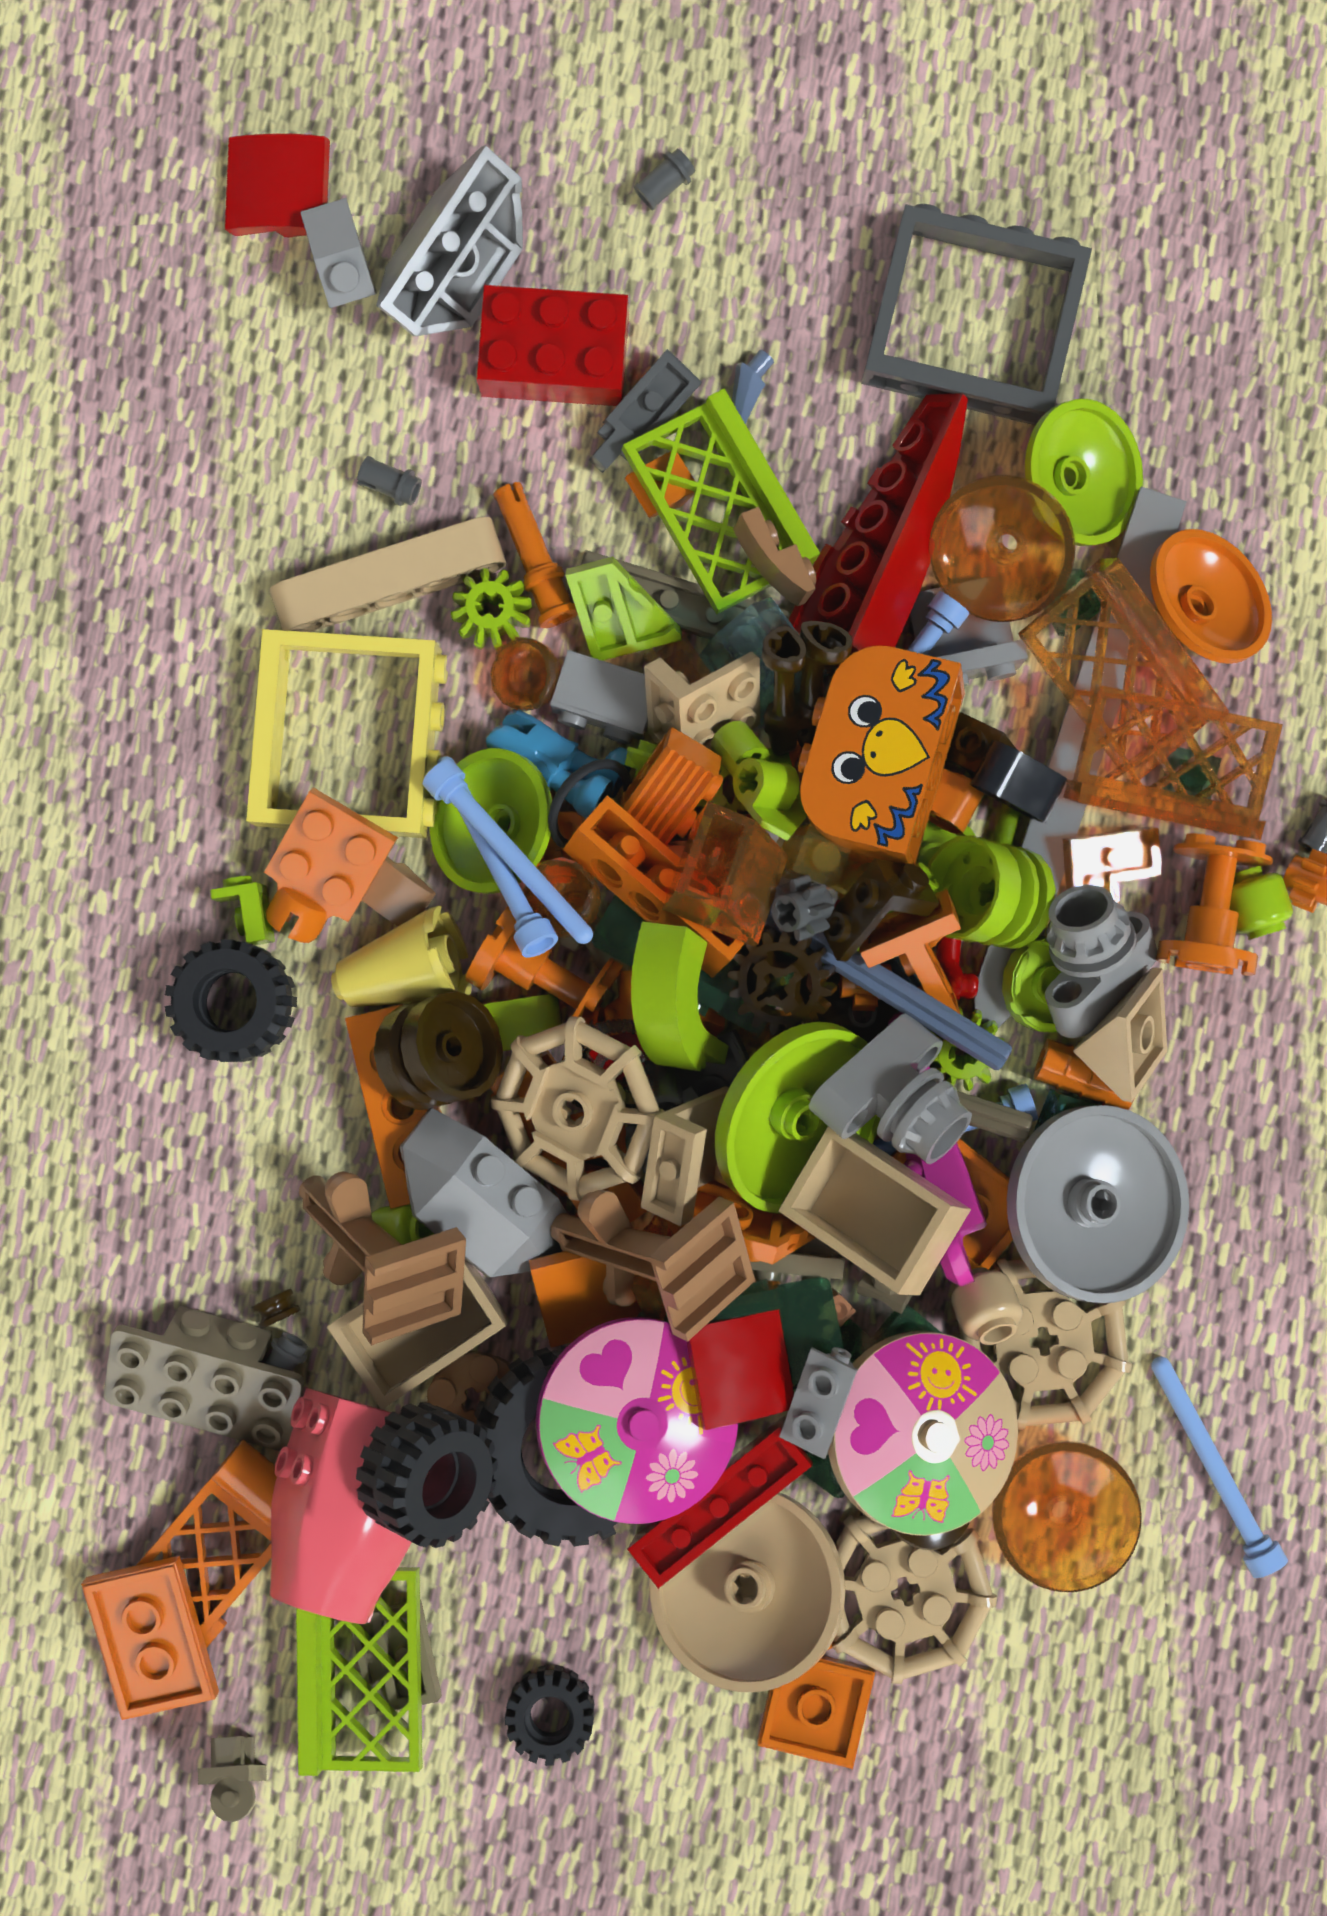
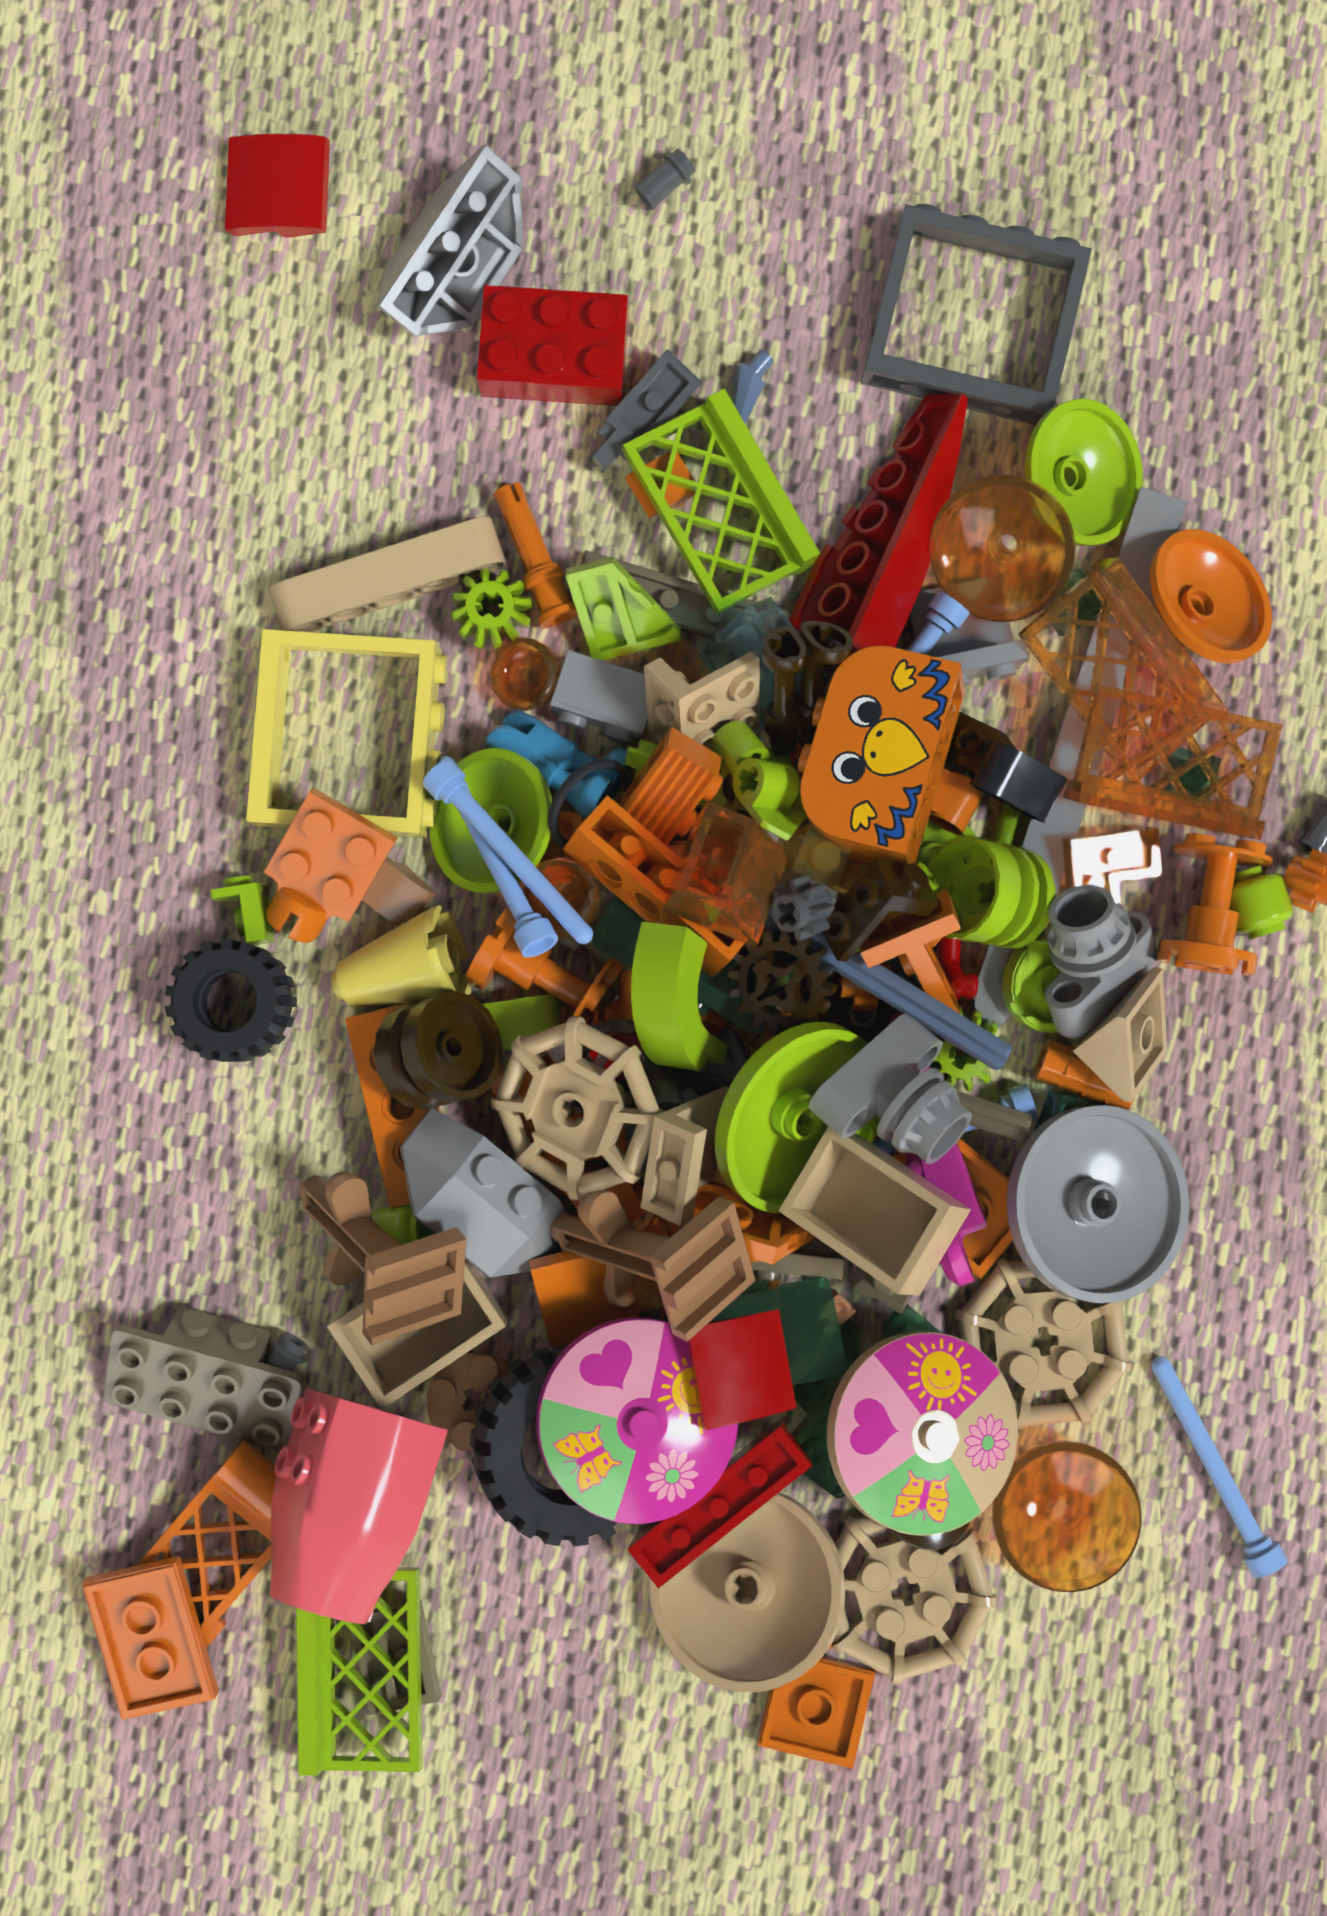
dark tan hips [198,1736,267,1822] -> none
dark brown bush [251,1288,301,1329] -> none
light grey slope [301,198,377,308] -> none
black tyre [356,1402,498,1548] -> none
dark grey pin [357,456,422,506] -> none
black tyre [505,1665,595,1766] -> none
medium nougat slope [733,507,816,606] -> none
light grey hinge [779,1347,858,1459] -> none
tan head [951,1267,1023,1345] -> none

